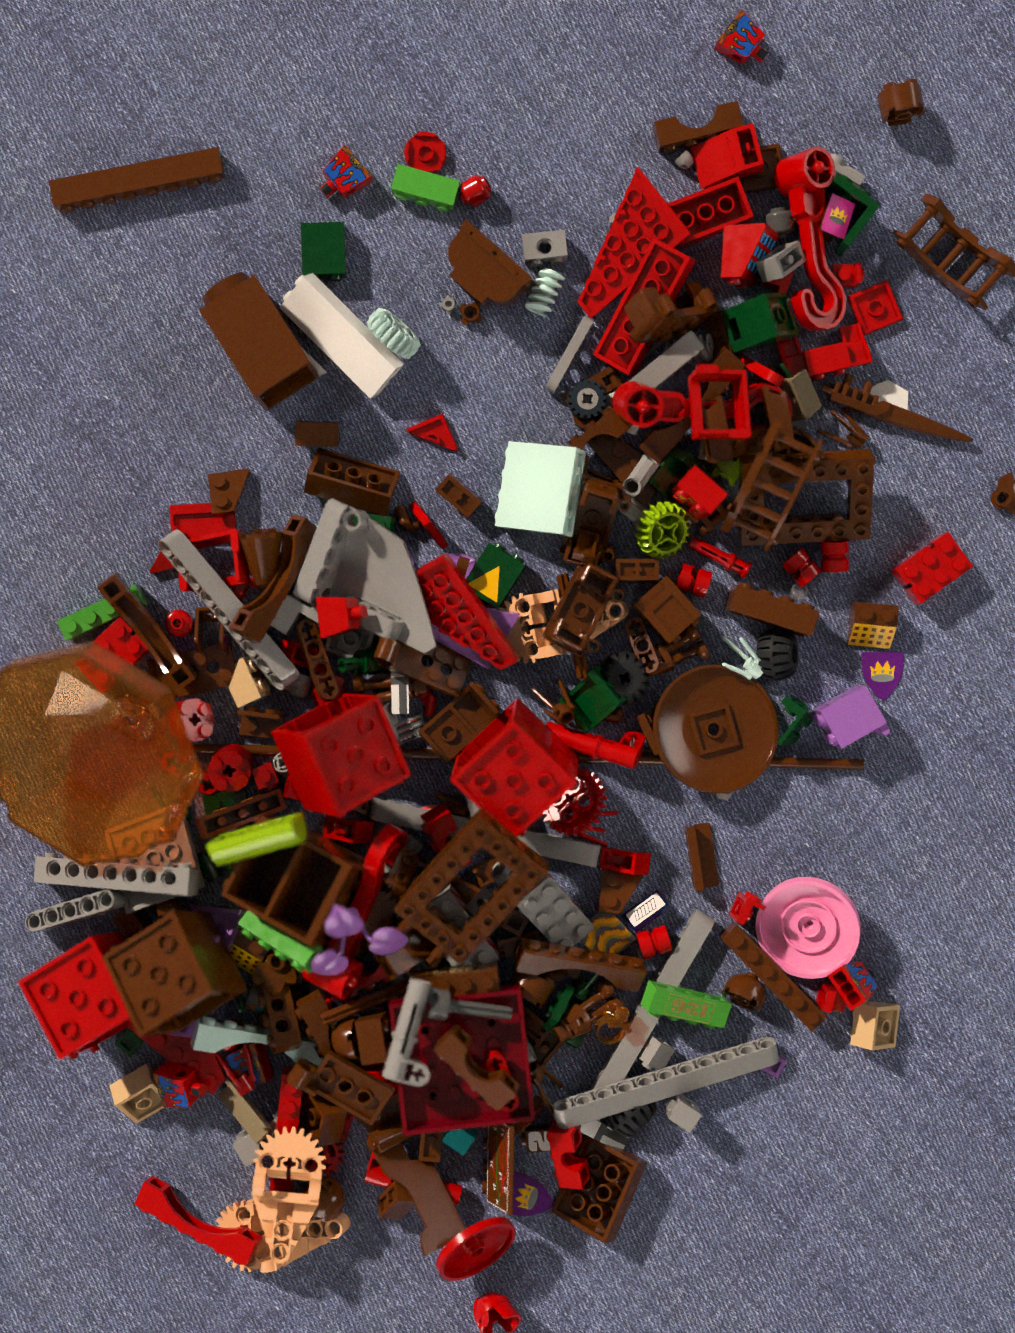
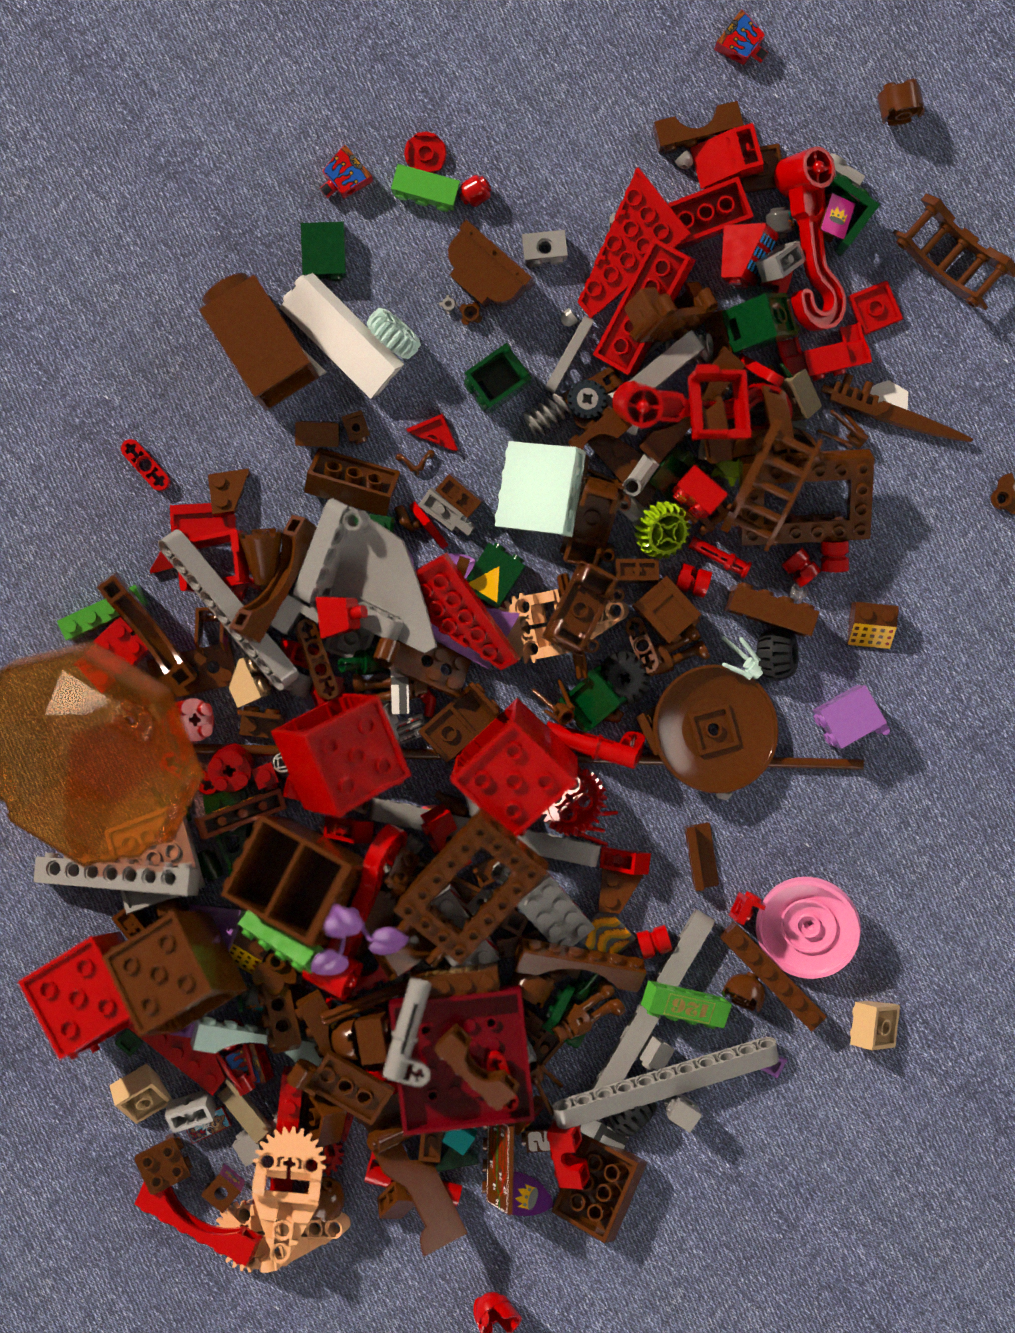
light grey beam [25,890,126,932] -> none
reddish brown brick [49,147,226,213] -> none
red torso [153,1061,207,1108] -> none
red head [164,609,195,638] -> none
lime brick [206,812,307,866] -> none
dark grey piece [428,988,512,1020] -> none
red dish [436,1217,516,1281] -> none
light aqua piece [525,268,565,317] -> none
reddish brown tile [572,529,600,564] -> none
clear orange piece [595,1006,632,1045] -> none
tile [623,890,670,933] -> none
dark green bracket [777,696,815,746] -> none
red arch [815,981,848,1013] -> none
red torso [828,961,878,1011] -> none
red bracket [831,262,864,287] -> none
dark purple sticker [861,652,904,701] -> none
red piece [890,532,973,605] -> none
none -> red beam [121,439,171,491]
none -> reddish brown bracket [134,1133,193,1195]
none -> light grey brick [165,1090,216,1133]
none -> tile [186,1105,232,1144]
none -> reddish brown piece [201,1163,245,1214]
none -> reddish brown brick [341,410,371,445]
none -> reddish brown piece [396,450,435,476]
none -> light grey hinge [419,487,476,536]
none -> clear green slope [436,1146,479,1171]
none -> dark green container [463,342,532,414]
none -> light grey piece [524,393,572,438]
none -> light grey hinge [561,308,579,327]

